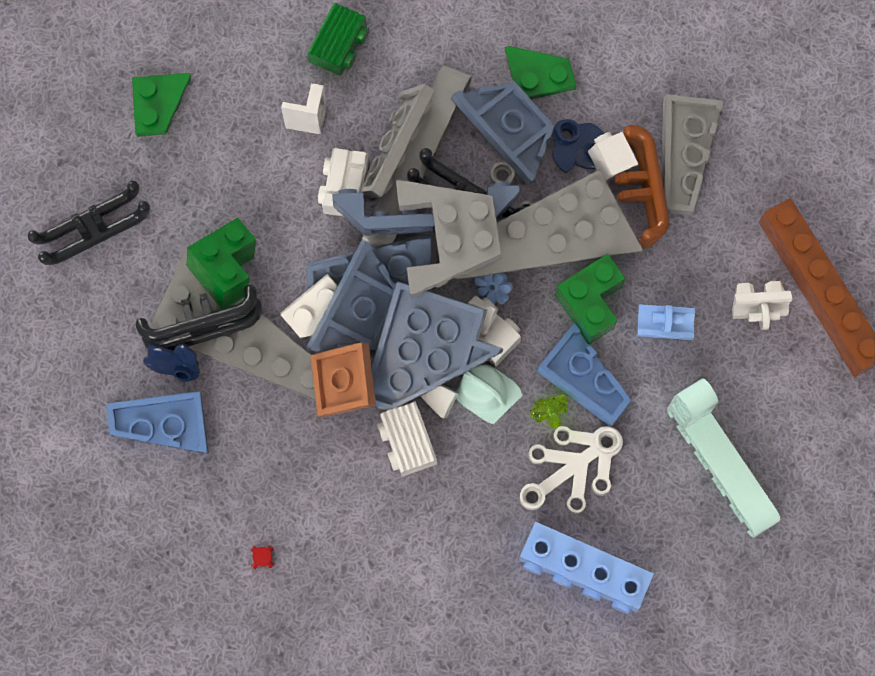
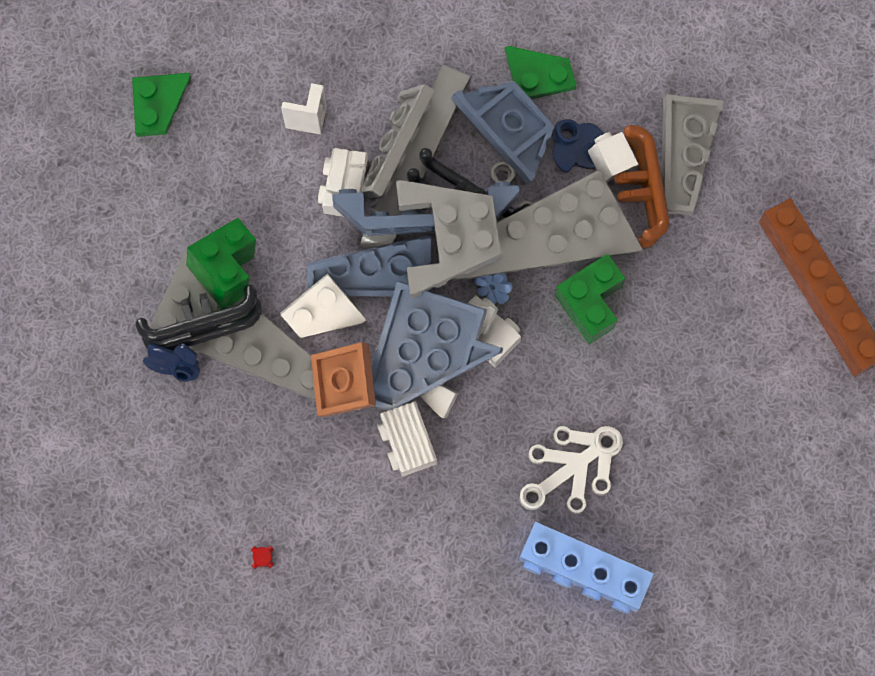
black piece [27,181,150,265] -> none
medium blue wing [106,391,208,454] -> none
green brick [307,3,369,76] -> none
sand blue wing [307,240,396,351] -> none
light aqua piece [456,363,523,424] -> none
clear neon green plant [530,395,568,428] -> none
medium blue wing [537,322,631,427] -> none
light blue hips [637,304,695,340] -> none
light aqua beam [667,378,781,538] -> none
white hips [732,281,792,330] -> none

